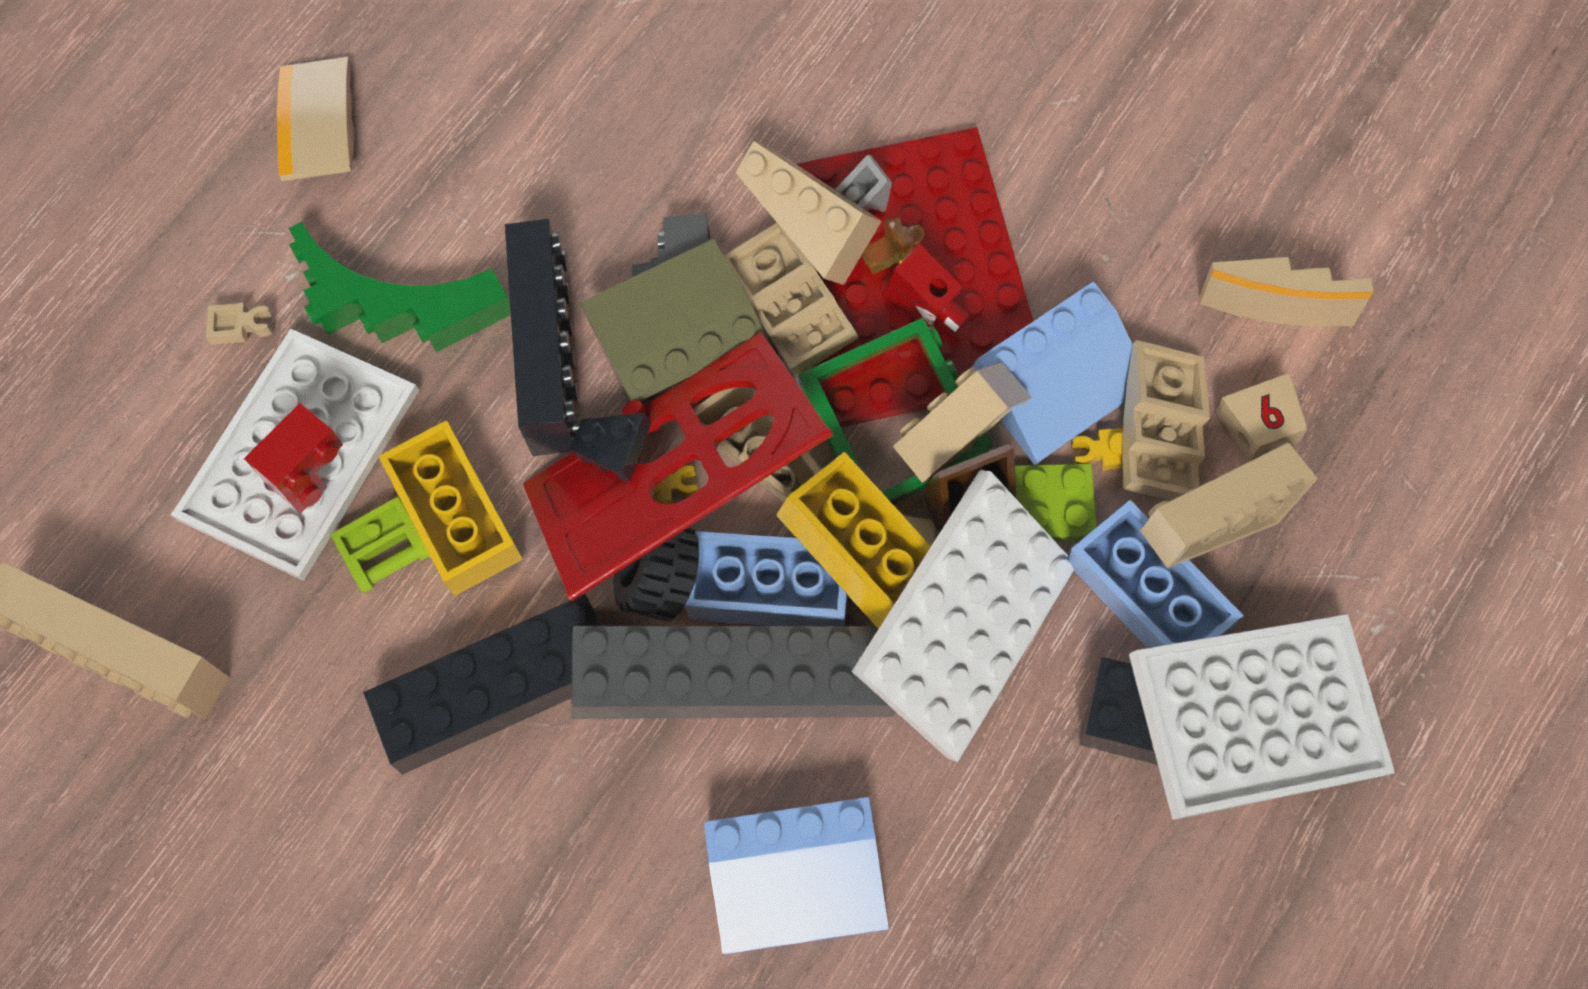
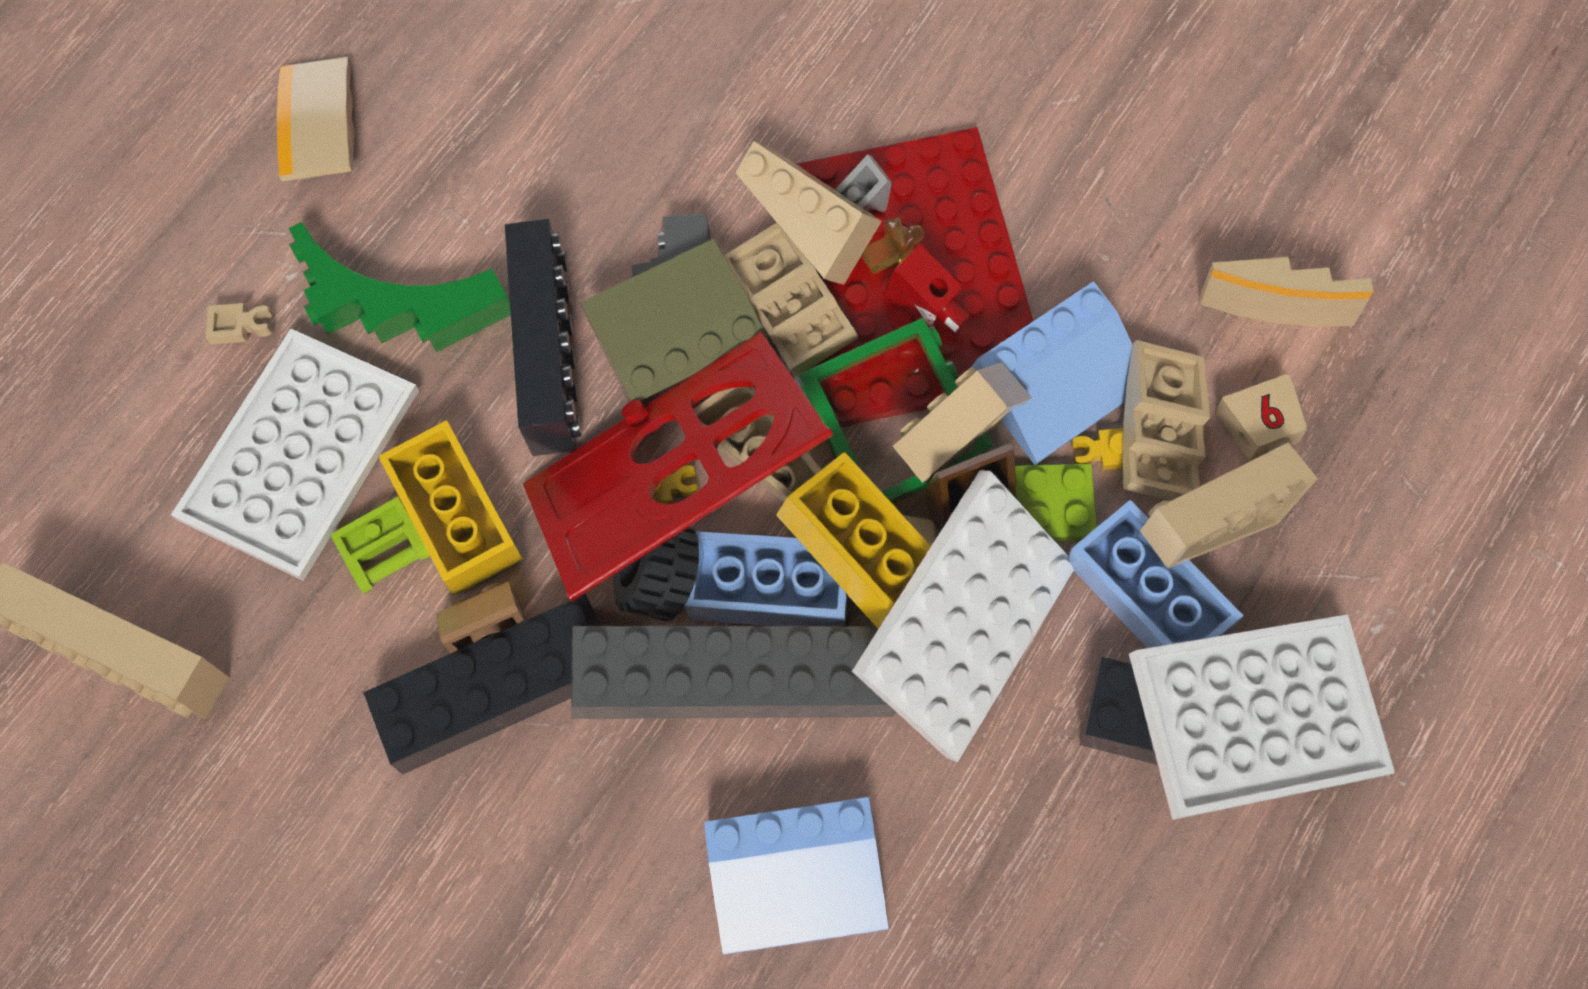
red brick [244,403,343,514] -> none
black wing [570,413,652,482] -> none
none -> medium nougat slope [436,582,527,653]

